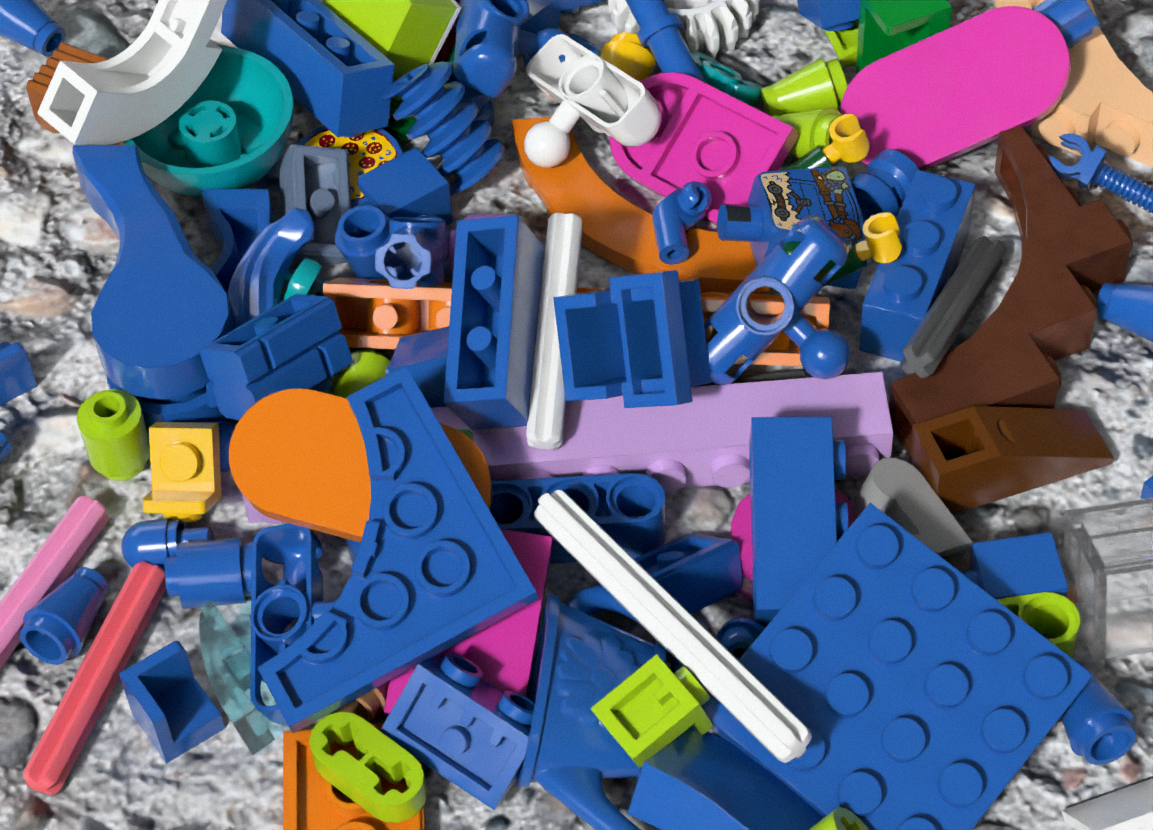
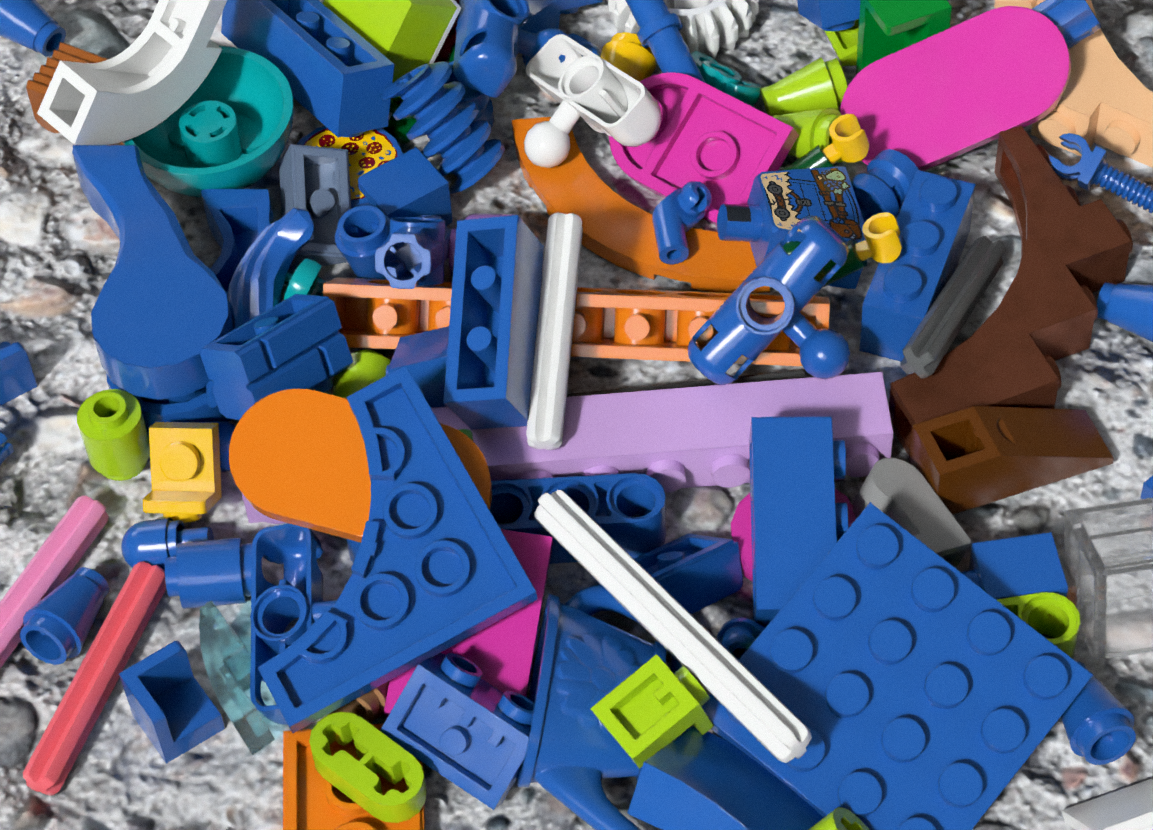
blue plate [553,270,711,408] -> none

